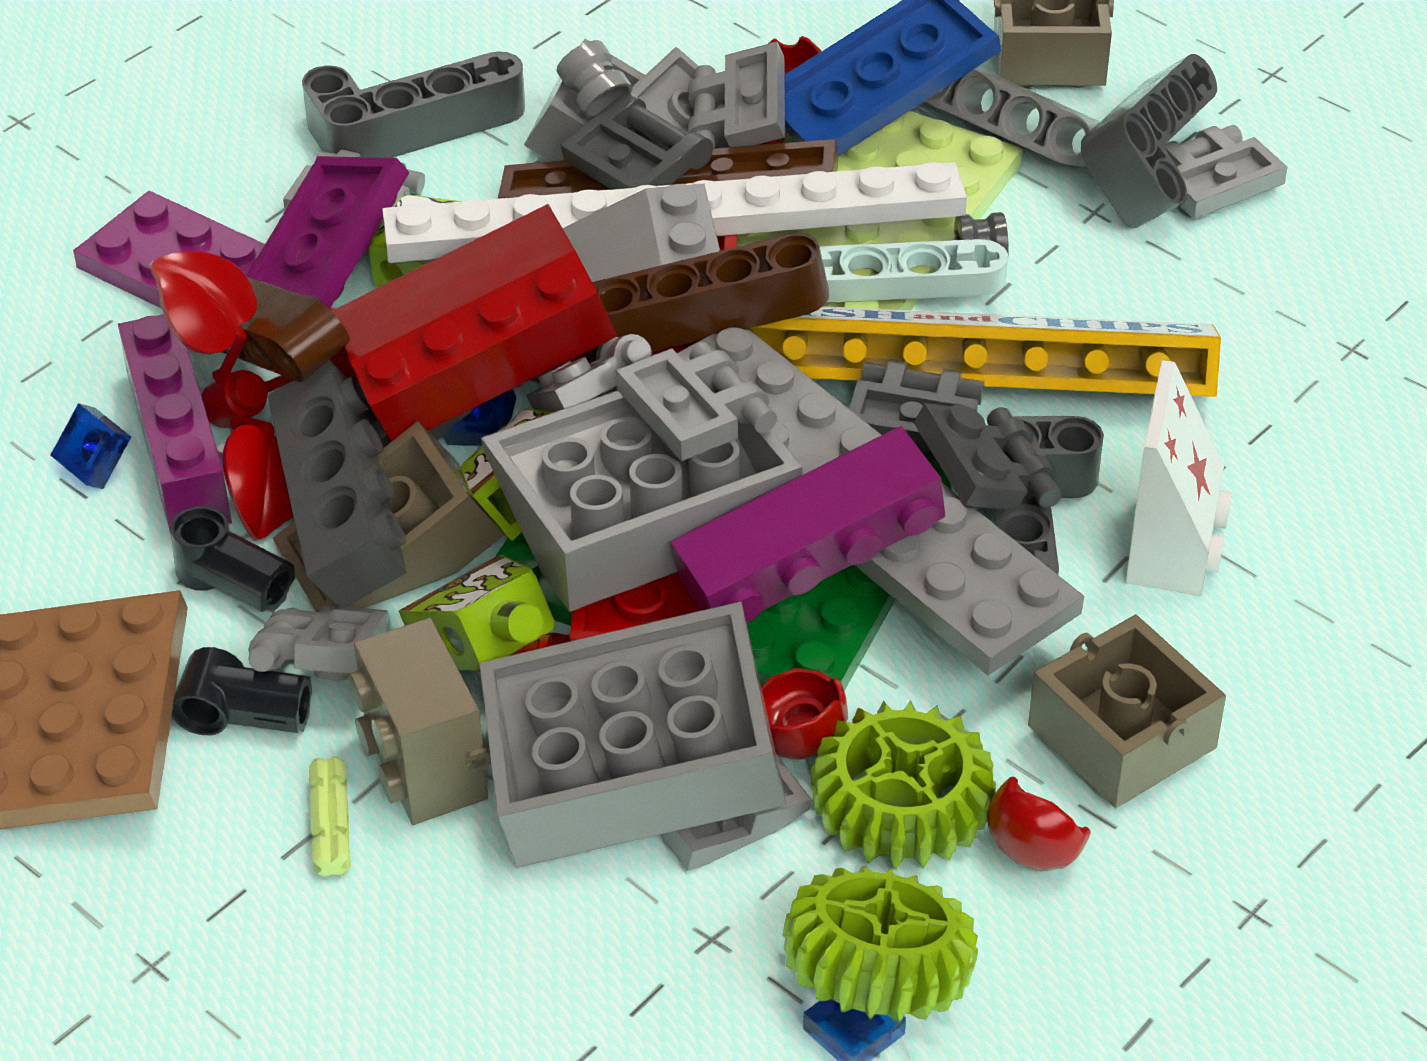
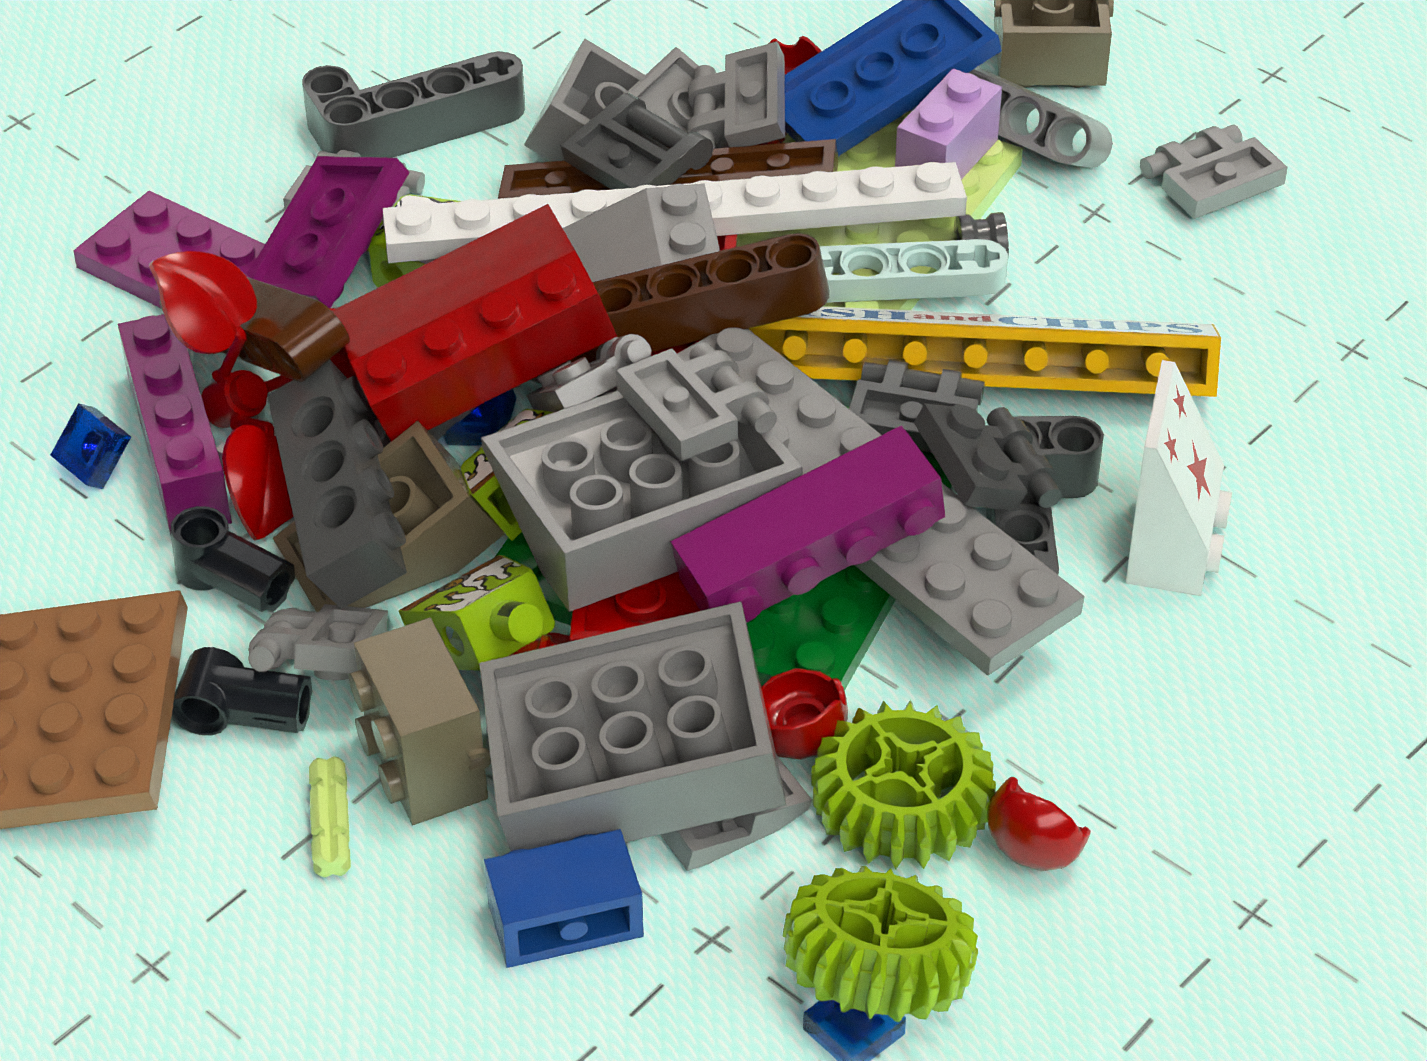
light grey wheel [556,40,633,119] -> none
dark tan brick [1028,614,1226,809] -> none
dark grey beam [1081,53,1217,228] -> none
none -> blue brick [484,829,644,968]
none -> lavender brick [895,69,1002,180]

